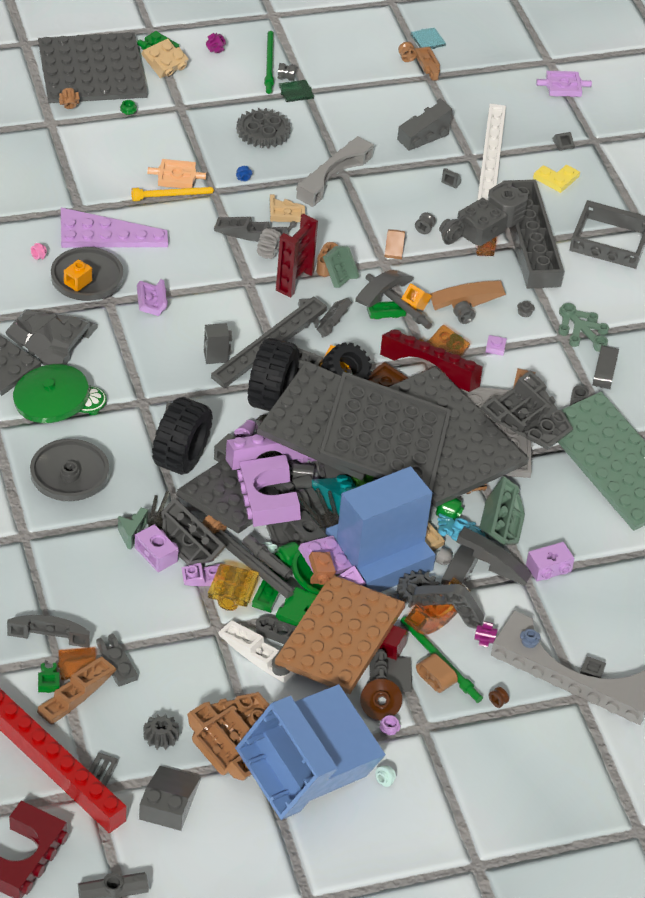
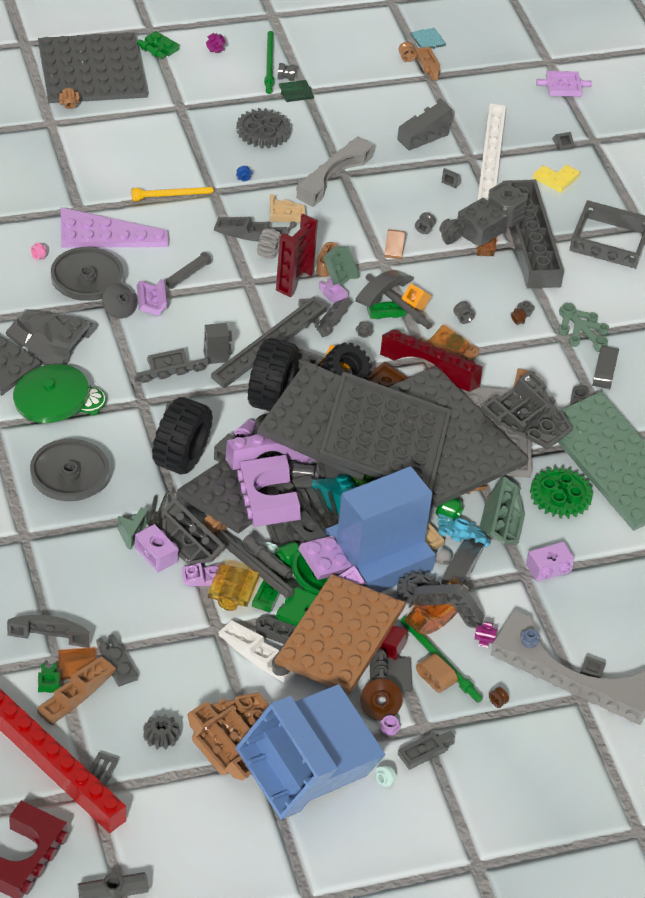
light orange brick [64,259,92,292] -> none
green plate [120,100,137,115] -> none
dark grey slope [139,766,201,831] -> none
tan plate [141,39,189,78] -> none
light nougat plate [147,159,206,188] -> none
nougat bracket [309,552,336,585] -> none
medium nougat slope [430,280,506,310] -> none
dark grey slope [456,527,532,586] -> none
lavender plate [486,335,507,356] -> none
none -> dark grey dish [102,284,136,319]
none -> dark grey bracket [134,348,209,383]
none -> dark grey pin [165,252,211,289]
none -> lavender plate [319,279,348,303]
none -> dark grey plate [356,322,373,338]
none -> dark grey hinge [398,730,455,770]
none -> medium nougat plate [460,344,479,361]
none -> reddish brown plate [510,308,527,325]
none -> green gear [530,467,593,519]

